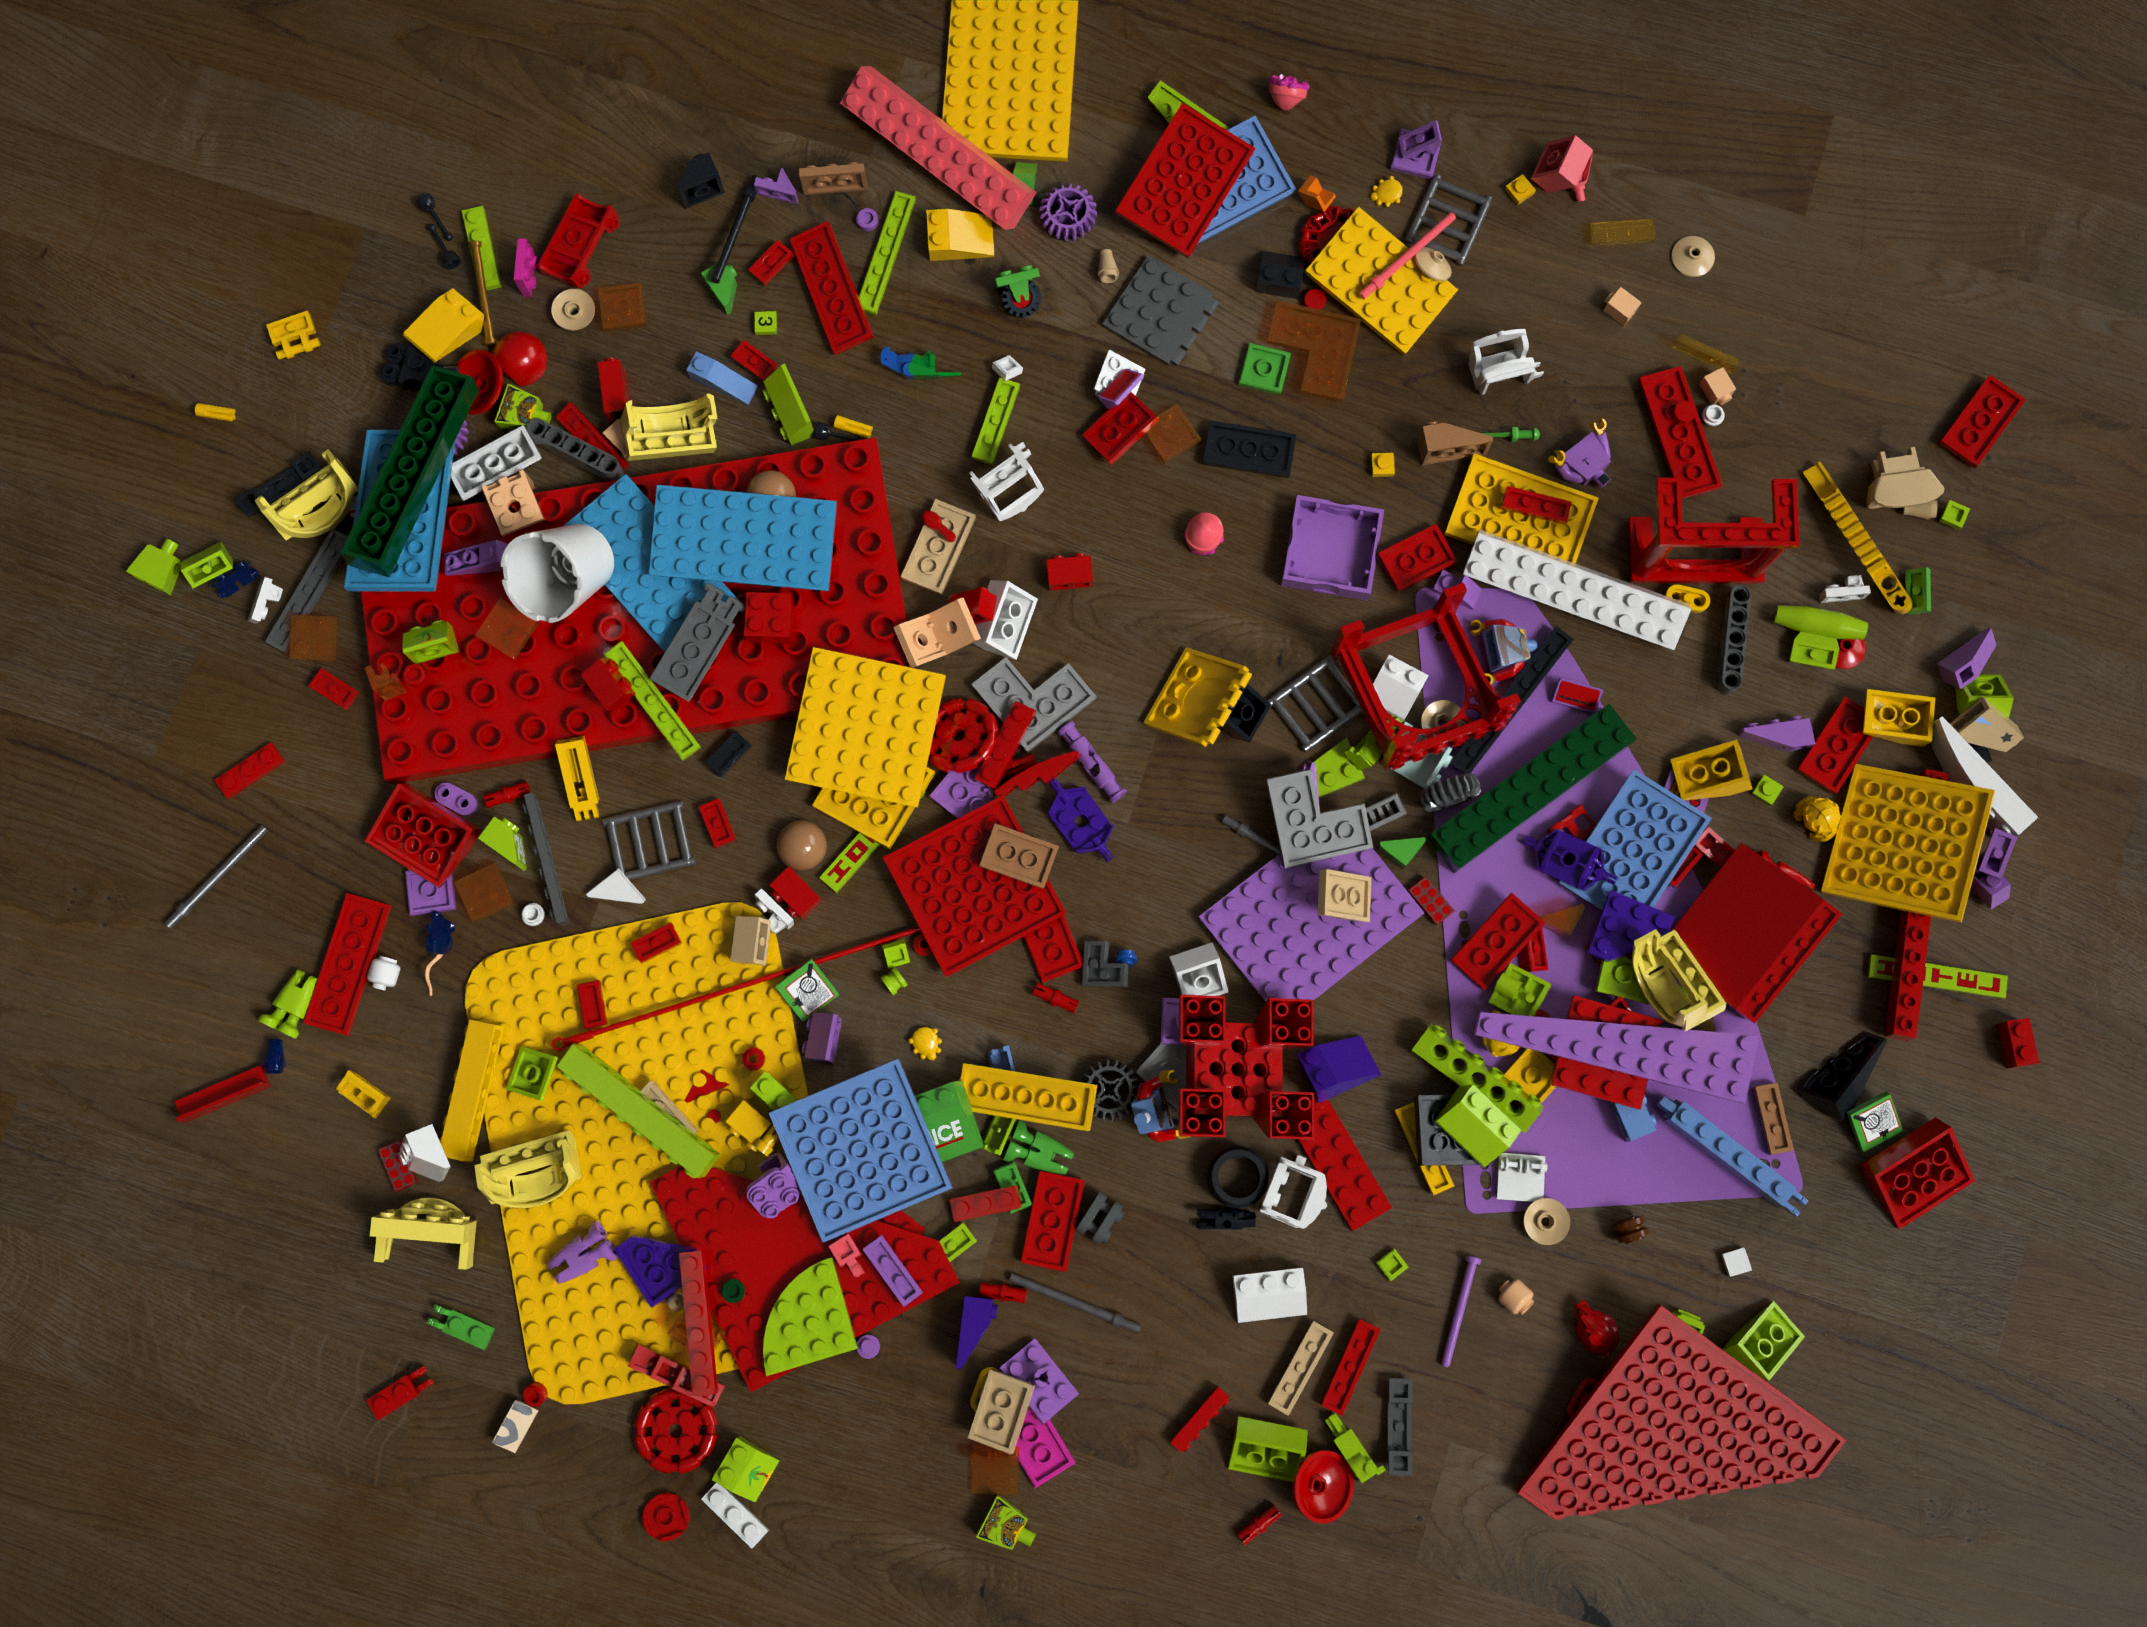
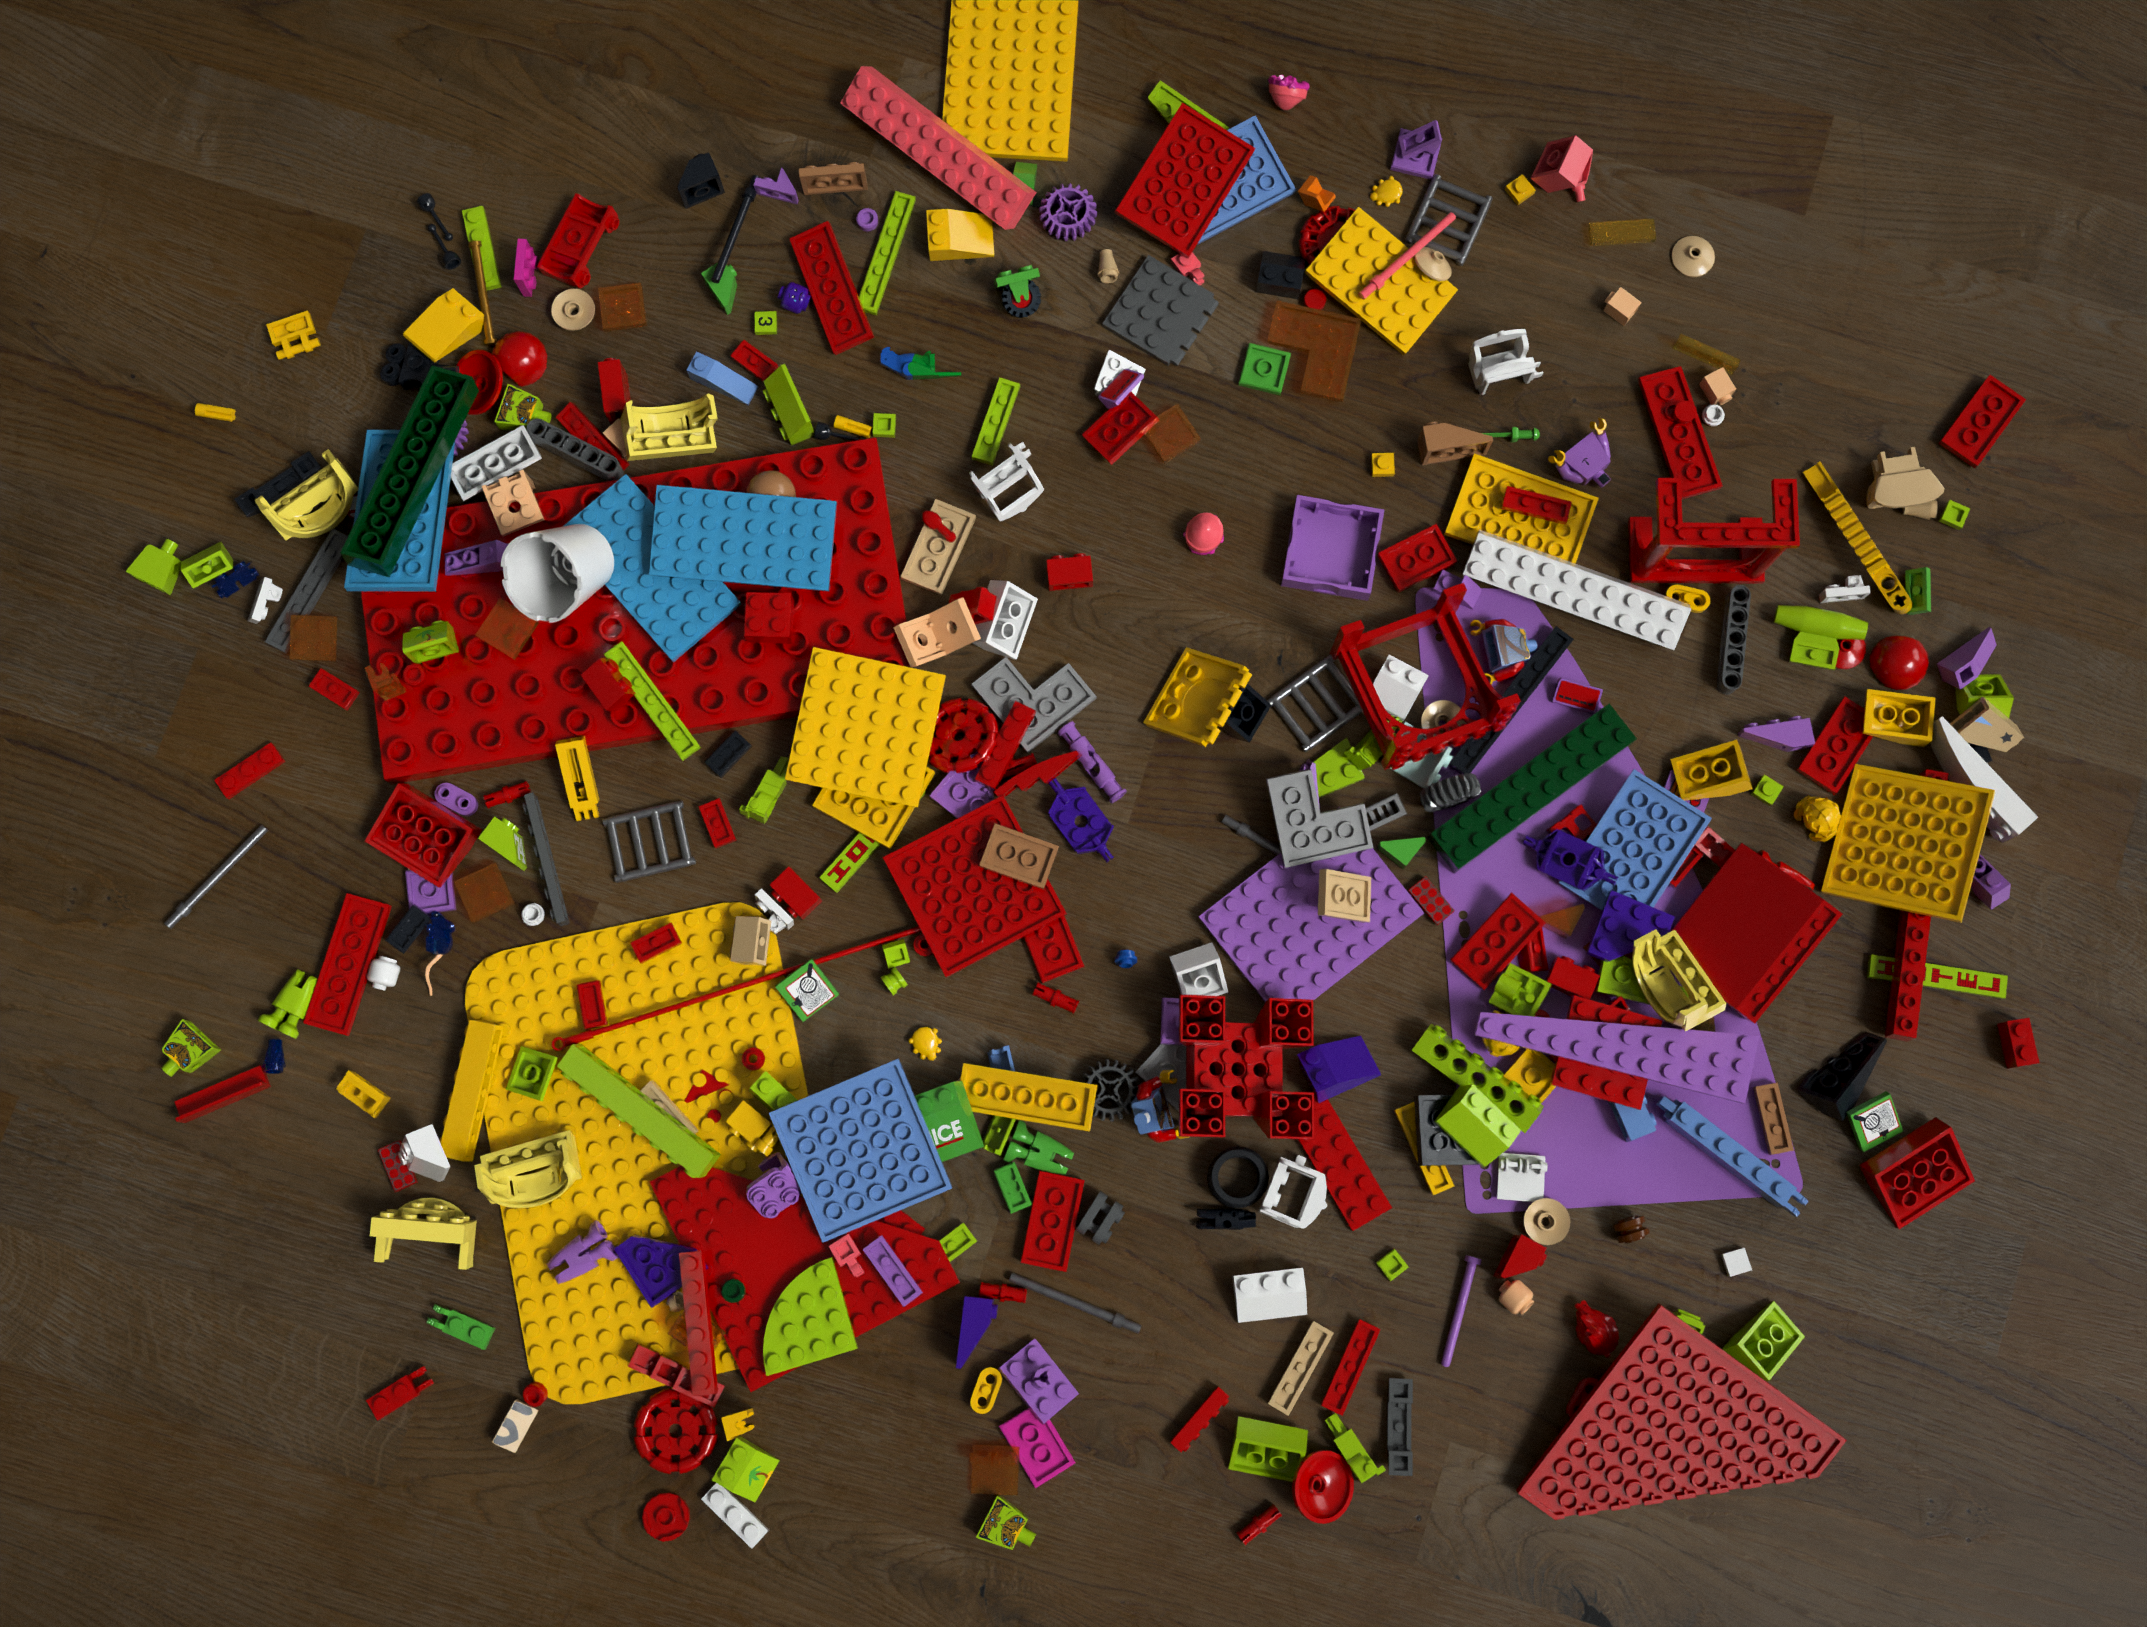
white tile [586,868,646,904] -> none
dark grey hinge [649,582,746,702] -> none
red plate [748,240,794,286] -> none
medium nougat piece [776,820,827,871] -> none
medium lavender slope [802,1013,842,1064] -> none
medium lavender plate [857,1335,880,1359] -> none
red plate [950,1185,1022,1222] -> none
tan plate [968,1369,1035,1454] -> none
white tile [992,355,1023,381] -> none
dark grey plate [1082,941,1129,987] -> none
black plate [1203,421,1296,478] -> none
medium lavender slope [1978,828,2018,879] -> none
none -> torso [161,1019,221,1077]
none -> black plate [385,904,432,954]
none -> yellow hinge [721,1408,755,1441]
none -> lime piece [739,756,789,824]
none -> dark purple head [777,282,811,314]
none -> lime plate [873,413,896,438]
none -> coral plate [1171,252,1204,285]
none -> red slope [1493,1234,1547,1278]
none -> red brick [1545,956,1600,1000]
none -> red cylinder [1870,636,1929,690]

